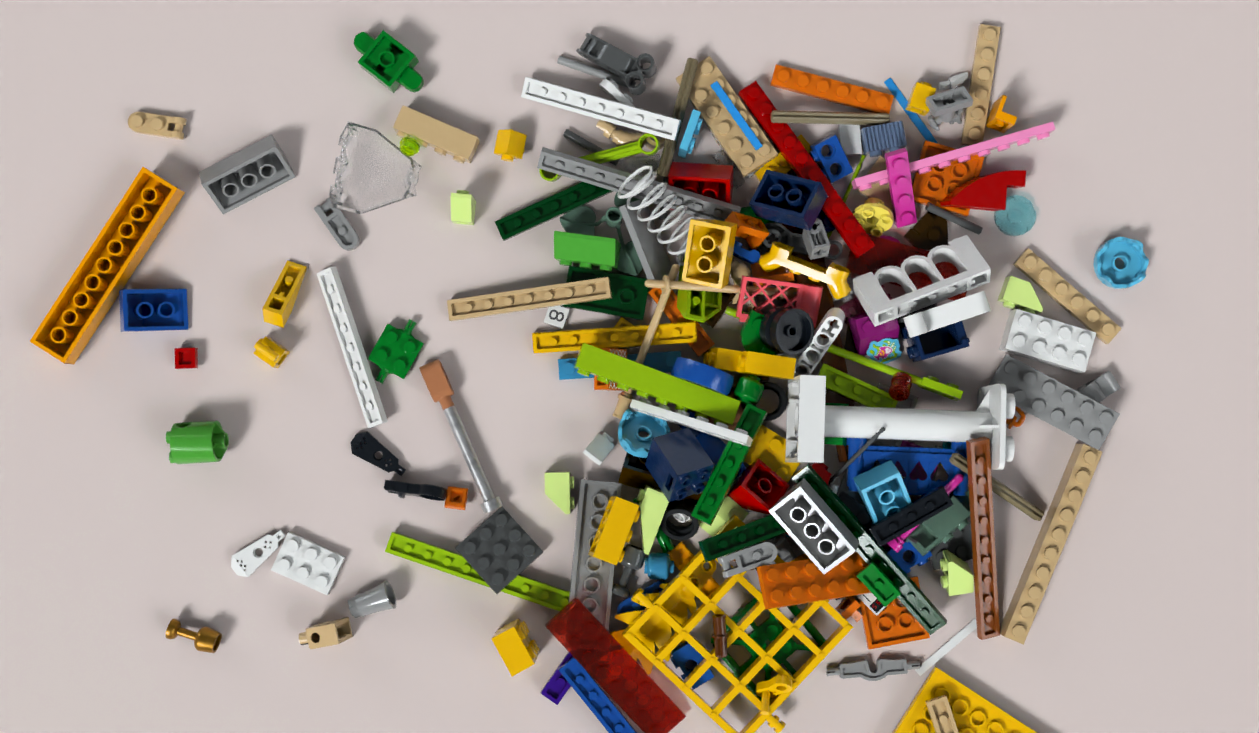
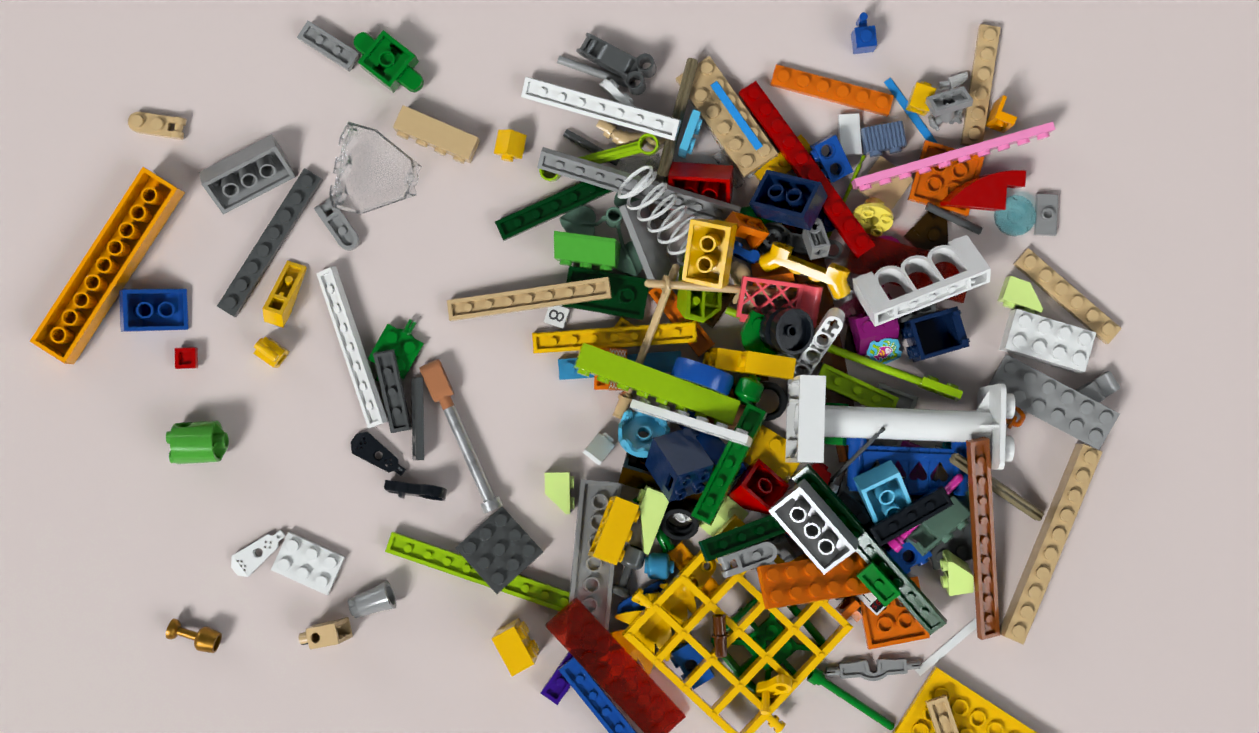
clear neon green plate [399,137,420,156] -> none
orange tile [444,486,469,510] -> none
yellowish green slope [451,190,476,225] -> none
dark tan axle [770,110,890,125] -> none
dark pink plate [885,148,917,228] -> none
clear red wheel [889,372,912,401] -> none
white beam [903,291,991,338] -> none
medium azure plate [1093,237,1149,289] -> none
none -> dark grey plate [217,168,323,317]
none -> light grey plate [297,21,360,72]
none -> dark grey tile [373,349,412,433]
none -> dark grey tile [411,377,424,460]
none -> green piece [807,667,895,730]
none -> blue brick [851,12,877,54]
none -> light grey plate [1034,194,1058,236]

